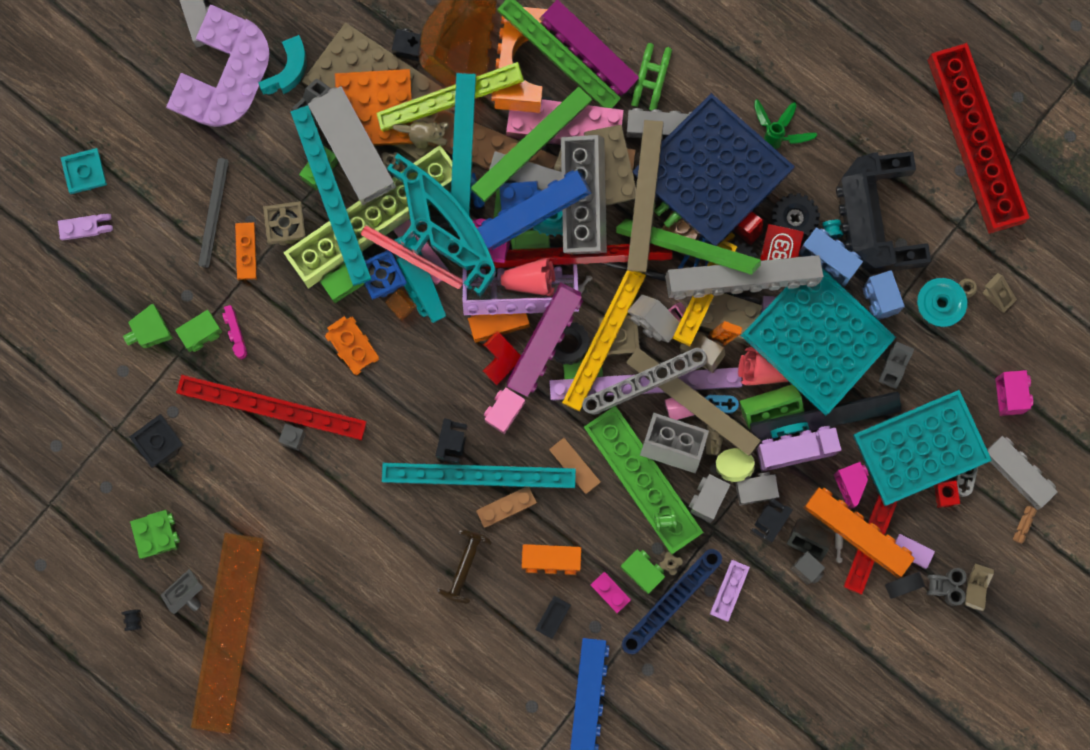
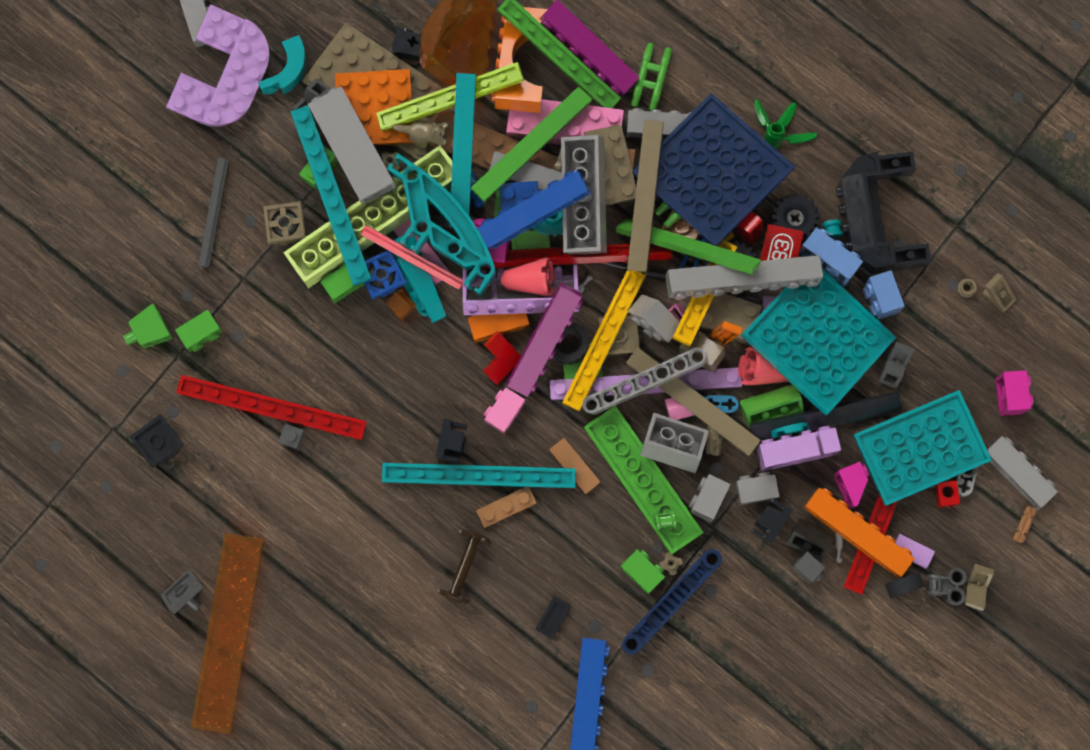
lavender hinge [58,214,113,241] -> none
teal plate [60,148,107,195] -> none
black bush [121,609,142,631] -> none
bright green plate [130,510,180,559] -> none
dark pink hinge [222,305,247,359] -> none
orange plate [235,222,257,280] -> none
orange piece [325,316,379,375] -> none
orange brick [522,544,581,575] -> none
dark pink plate [590,571,631,613] -> none
lavender plate [710,560,750,622] -> none
yellowish green tile [716,448,755,482] -> none
teal gear [917,278,967,327] -> none
red brick [927,43,1030,234] -> none

